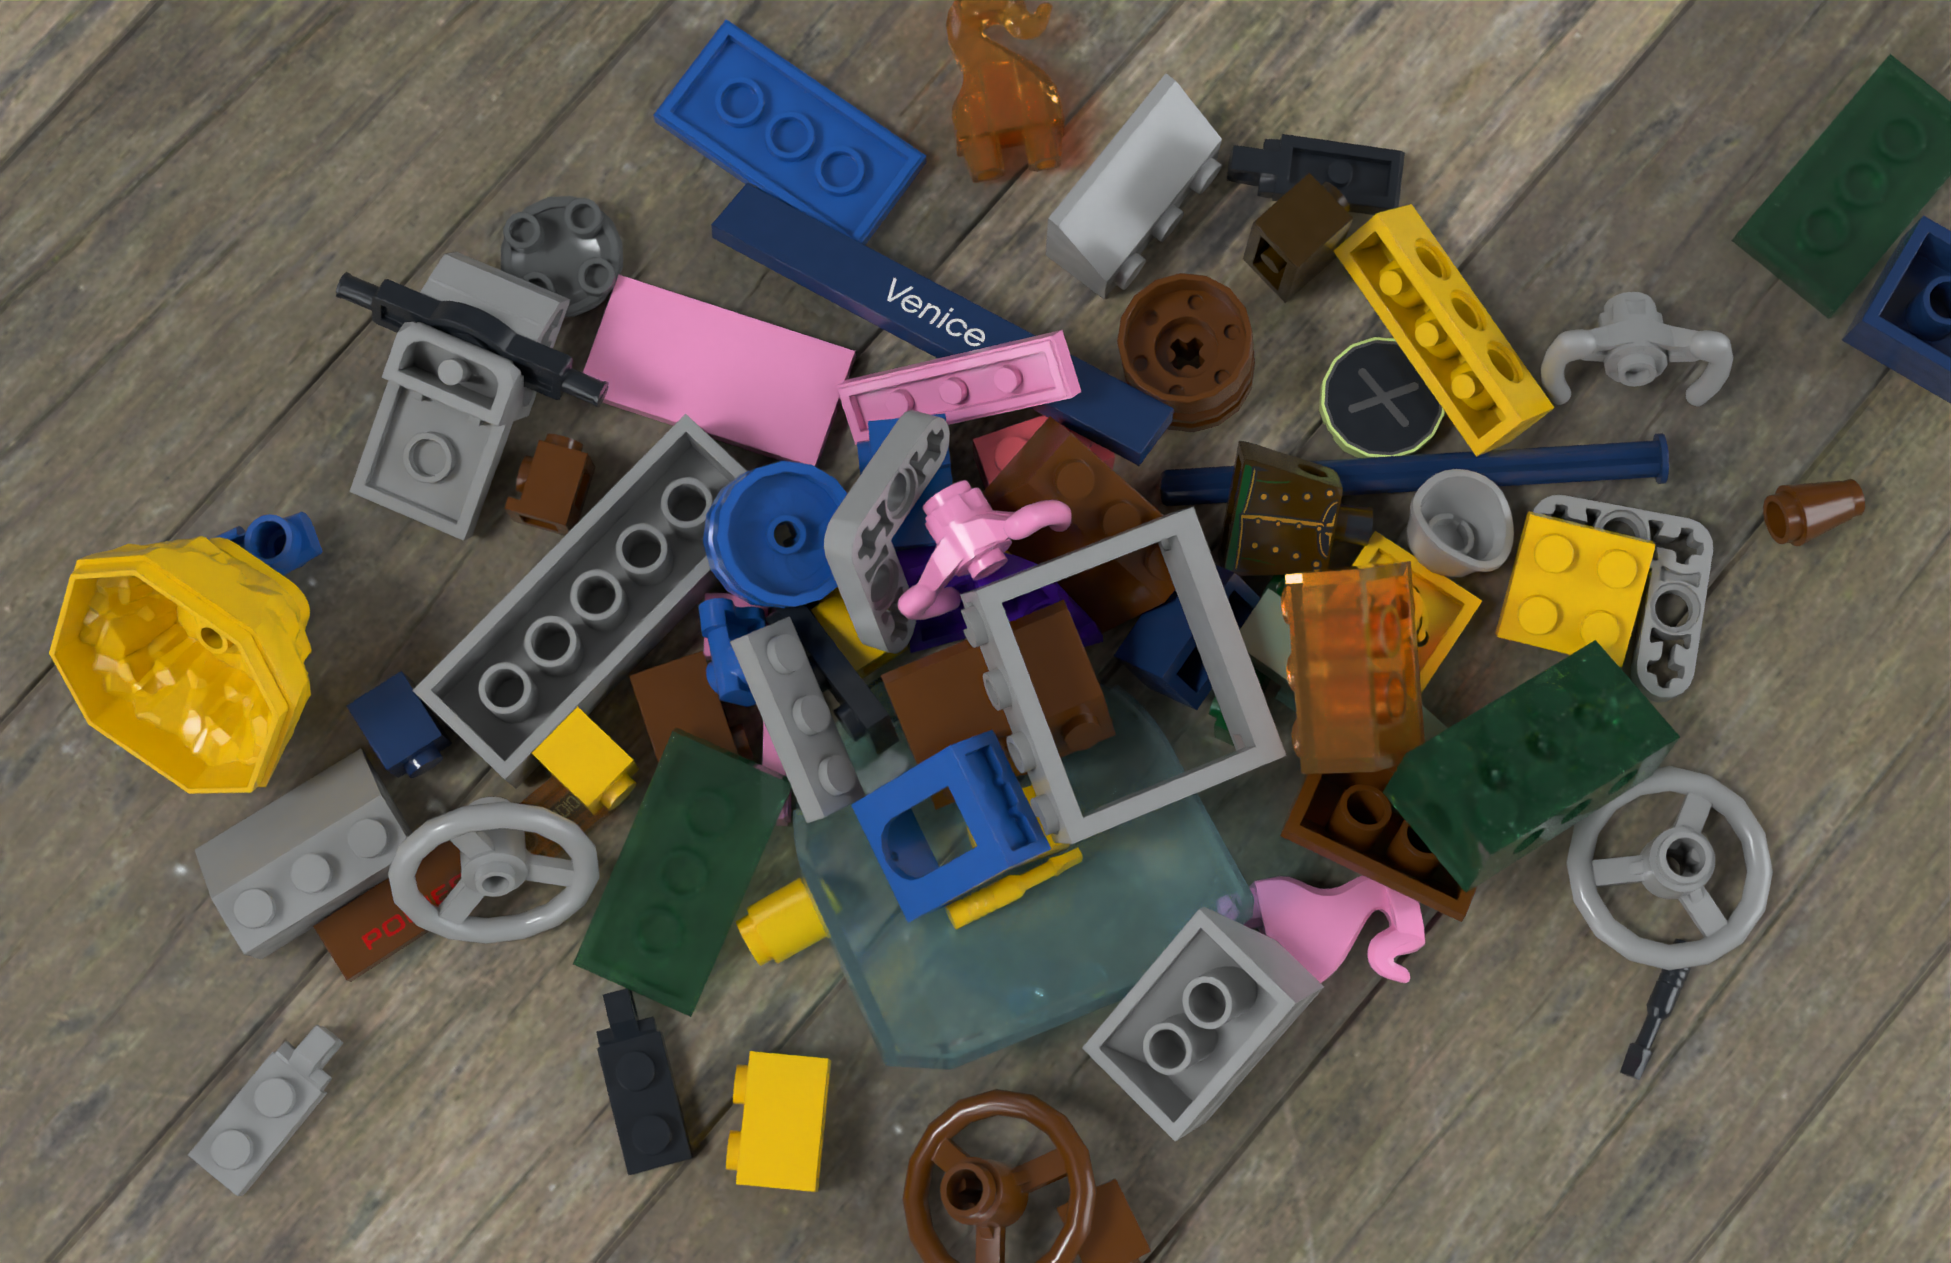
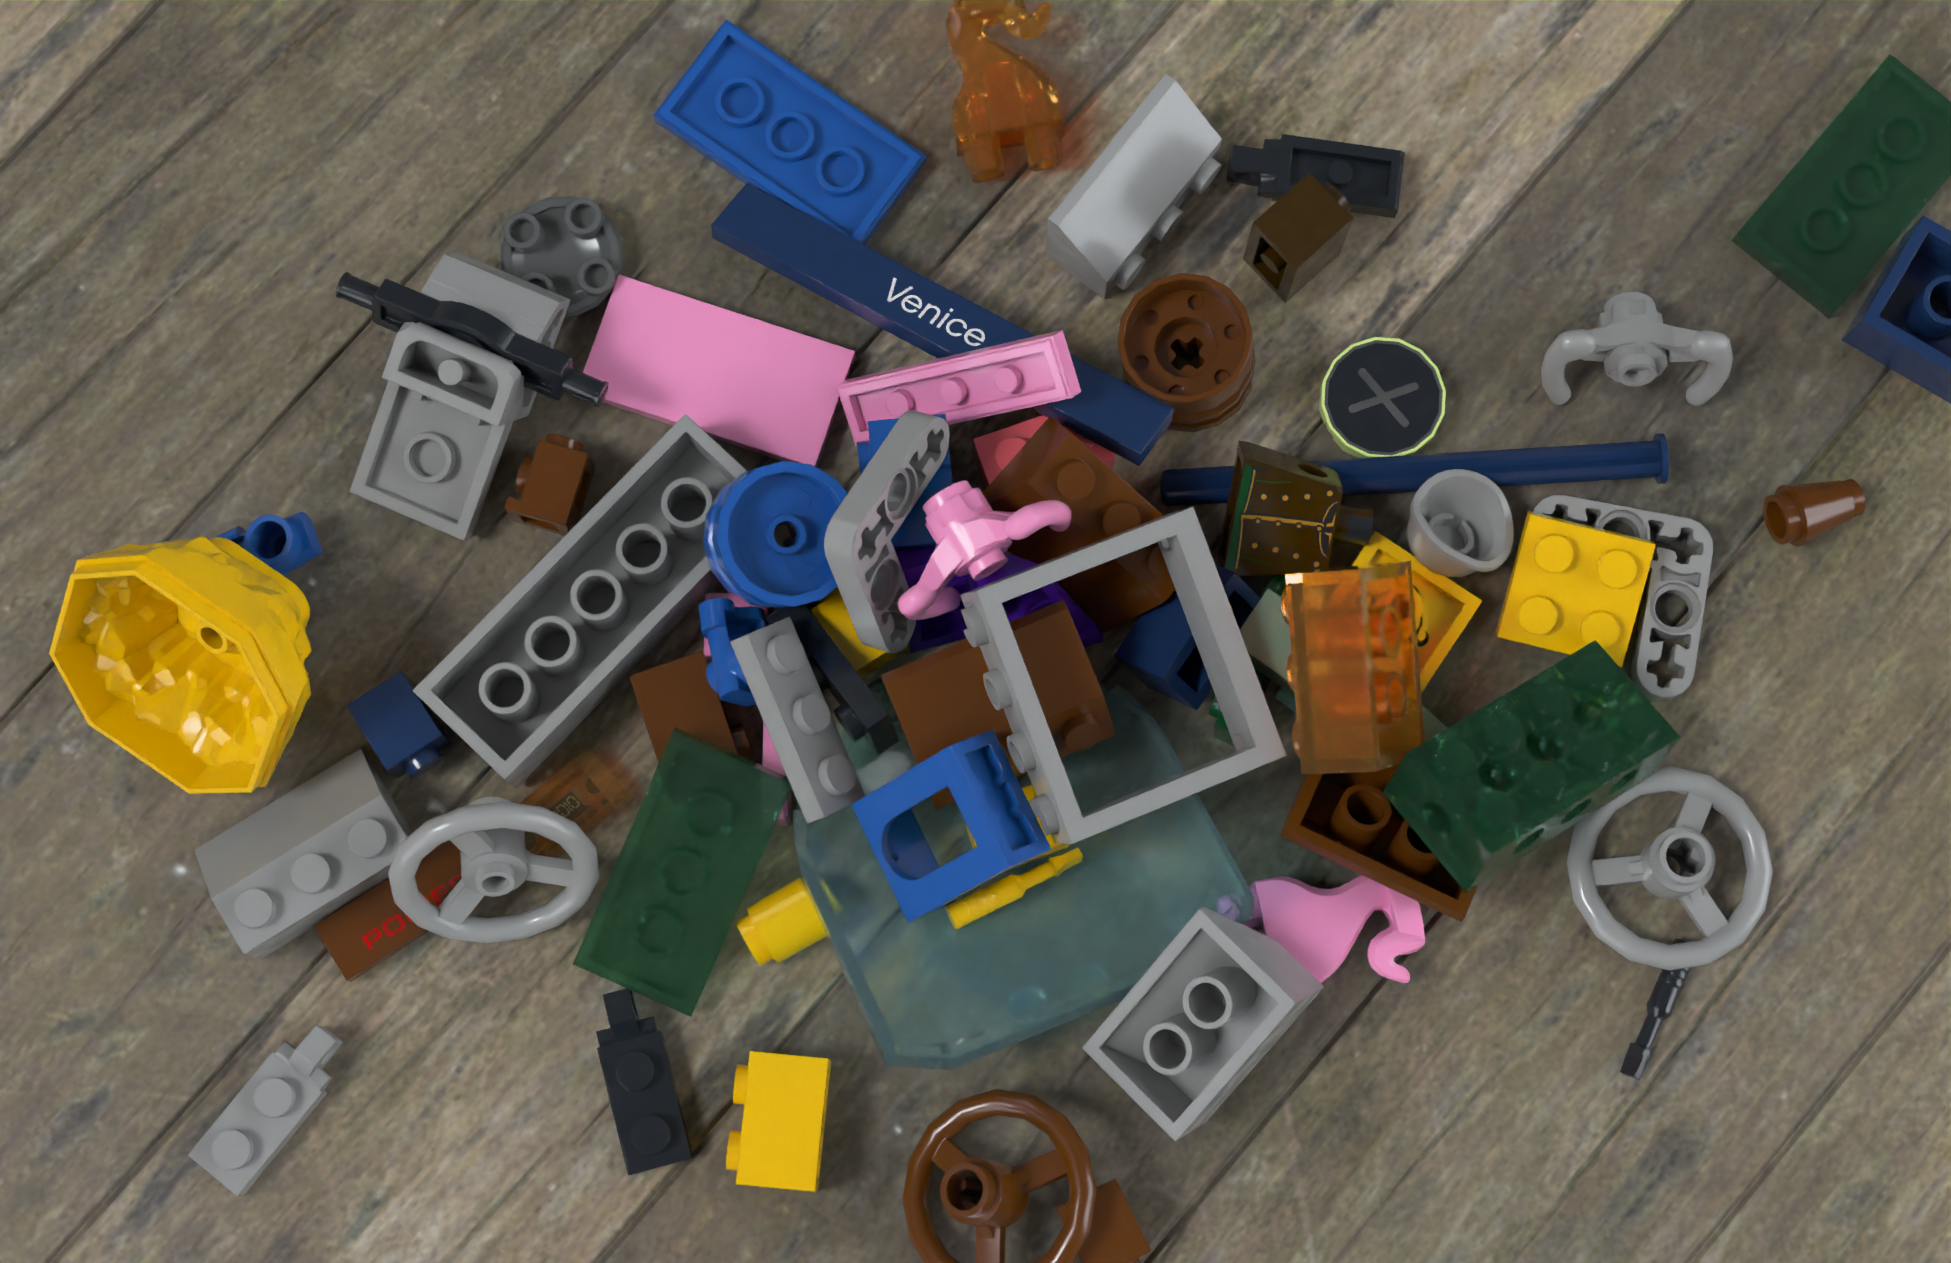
yellow brick [532,707,639,815] -> none
yellow brick [1333,204,1555,457] -> none

